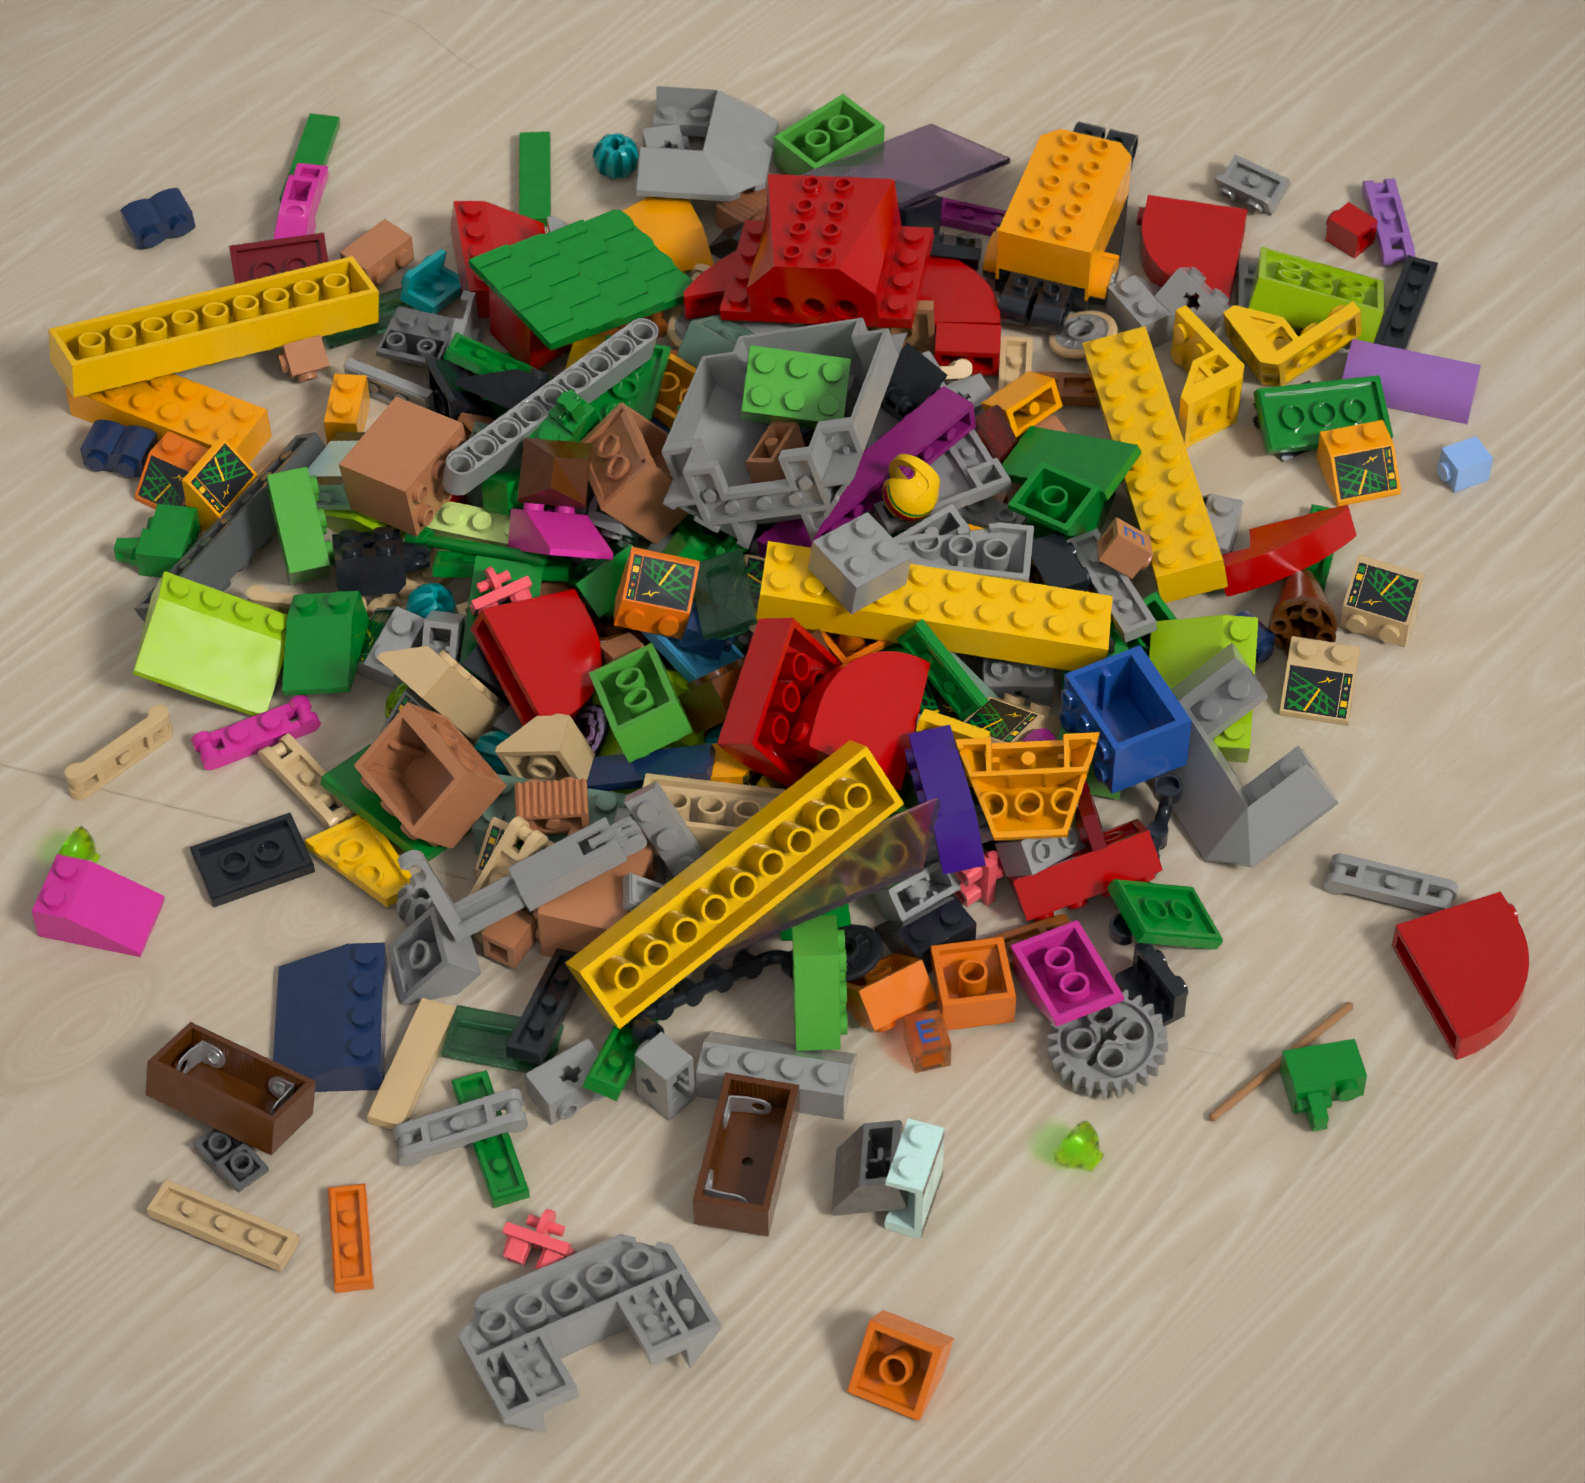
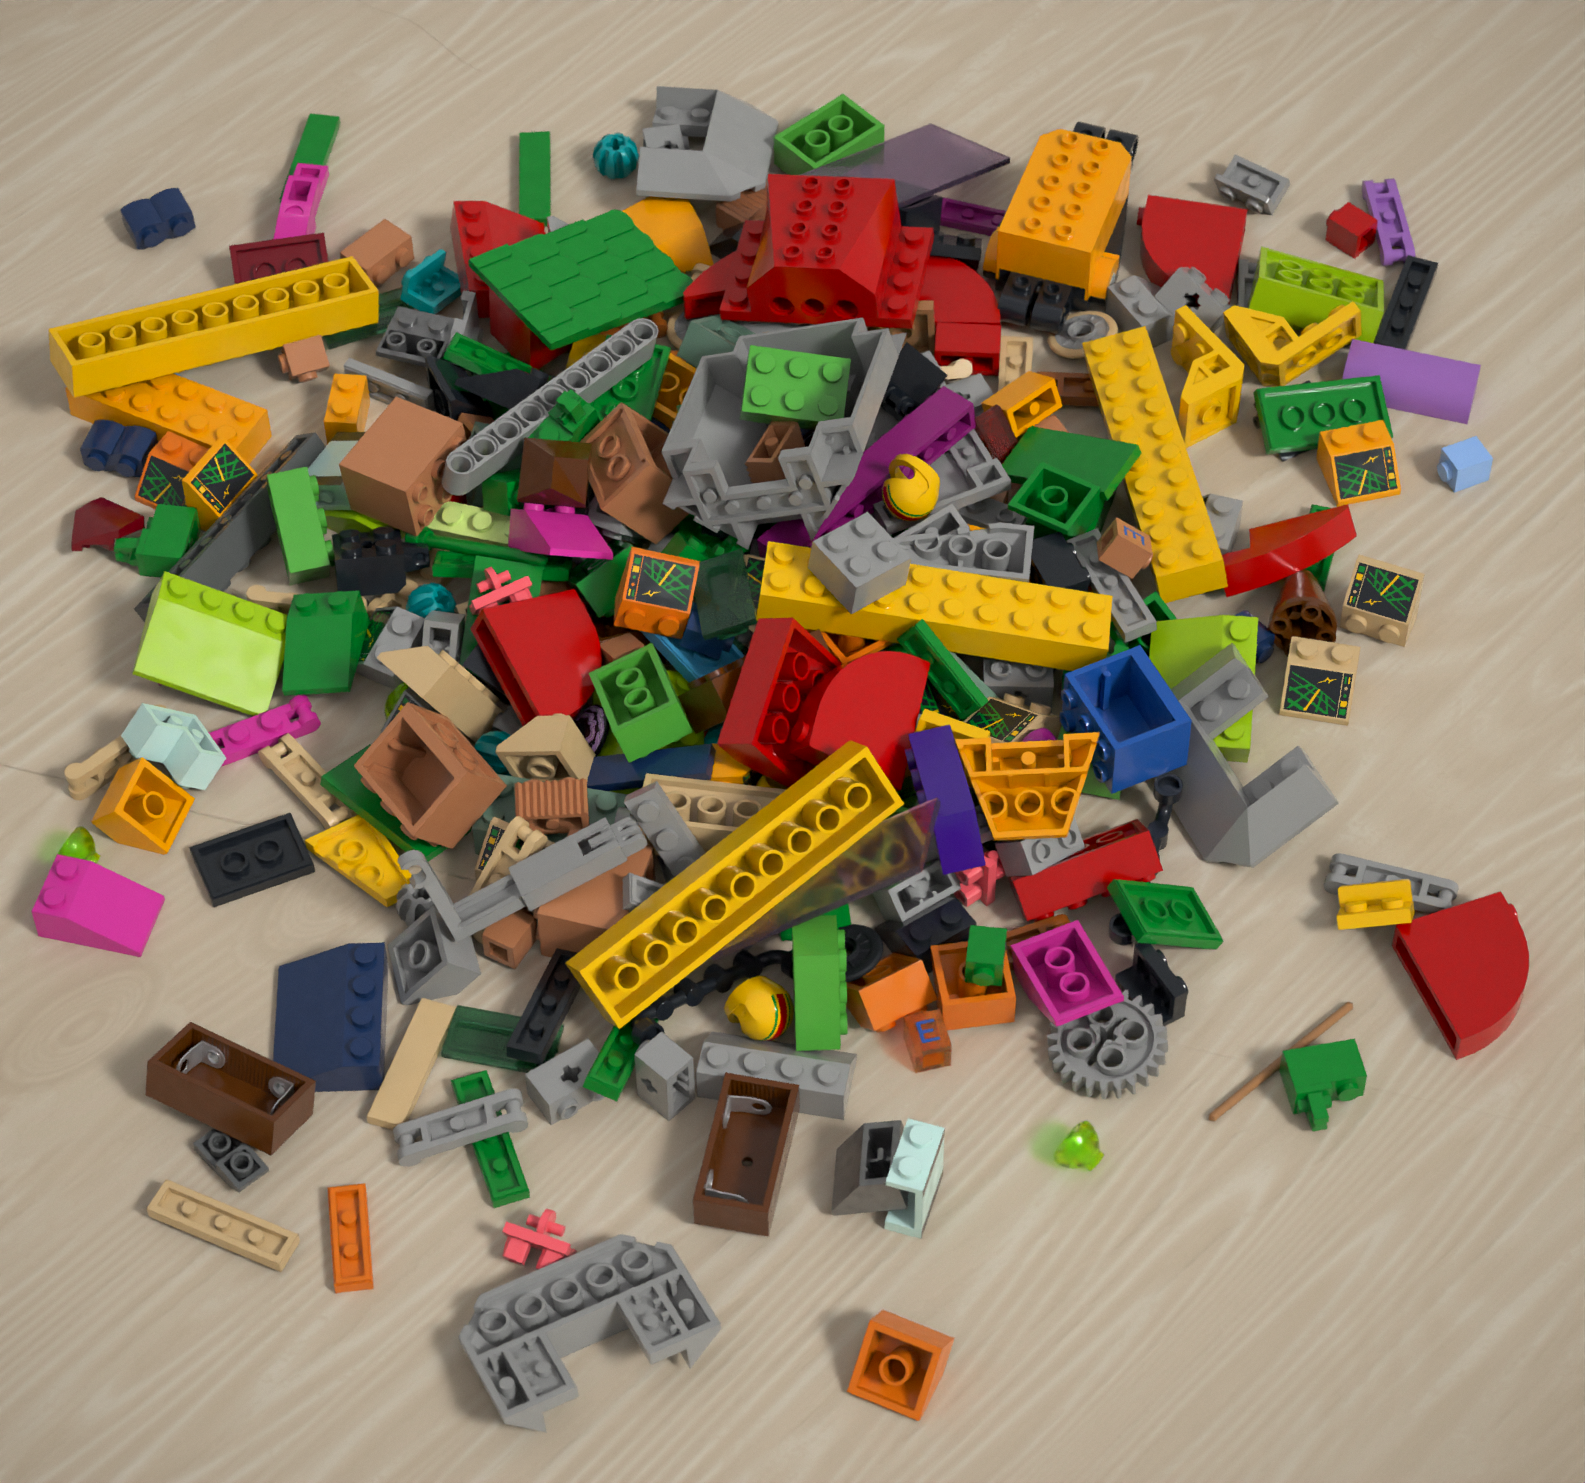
dark red wing [1075,779,1107,852] -> none
none -> dark red slope [71,497,145,551]
none -> light orange slope [91,757,195,855]
none -> light aqua brick [121,703,226,790]
none -> yellow helmet [724,976,794,1041]
none -> green brick [965,925,1007,986]
none -> yellow bracket [1337,879,1415,930]

